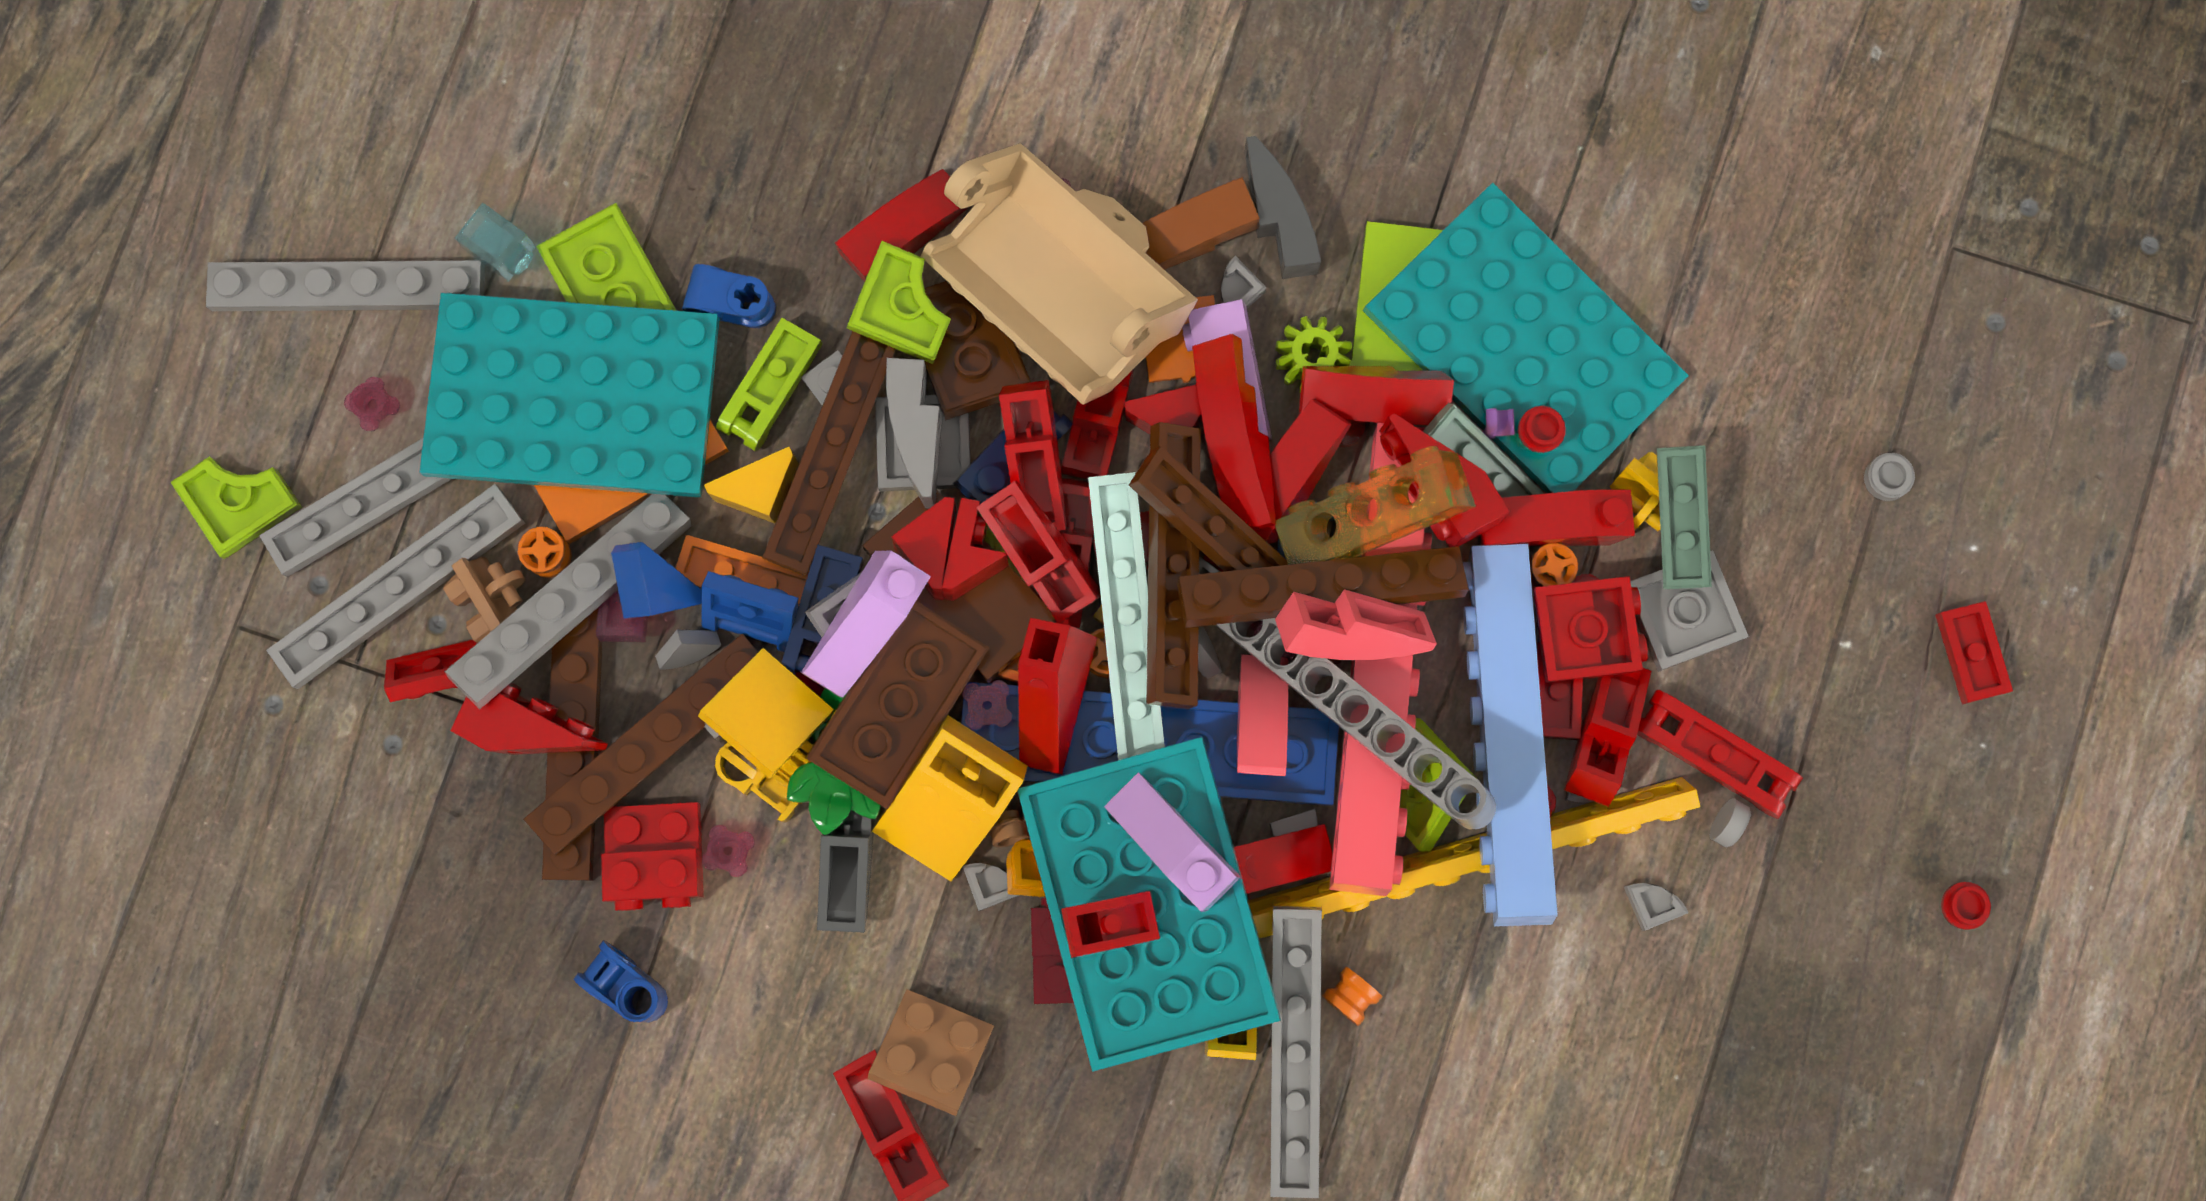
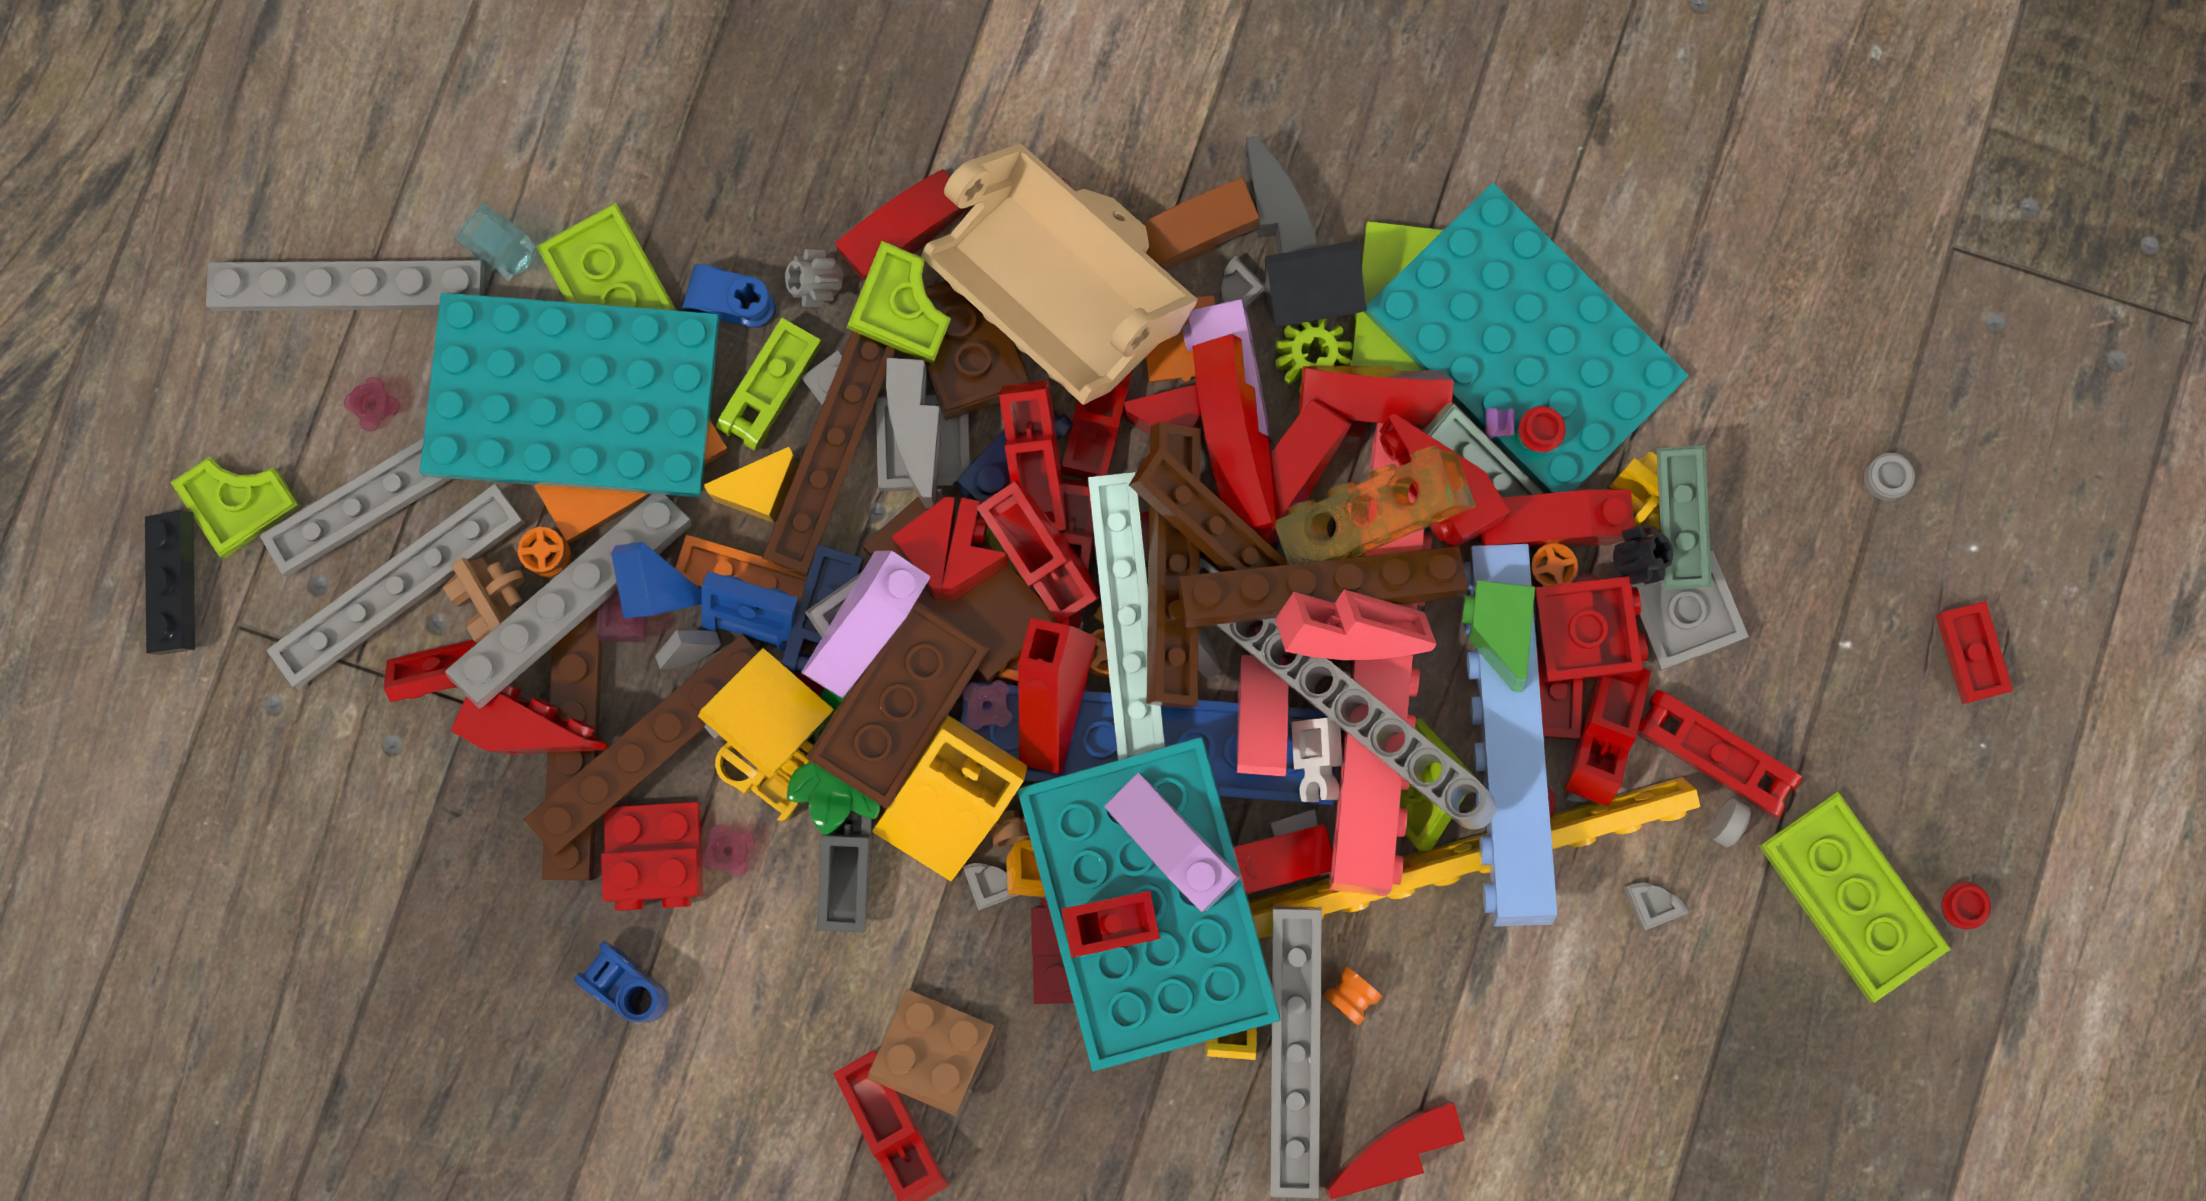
none -> black plate [145,510,195,655]
none -> light grey gear [785,249,843,307]
none -> black slope [1264,240,1367,327]
none -> white plate [1291,717,1343,802]
none -> red slope [1324,1100,1465,1200]
none -> bright green slope [1462,580,1535,692]
none -> black gear [1613,526,1673,585]
none -> lime tile [1758,792,1951,1003]

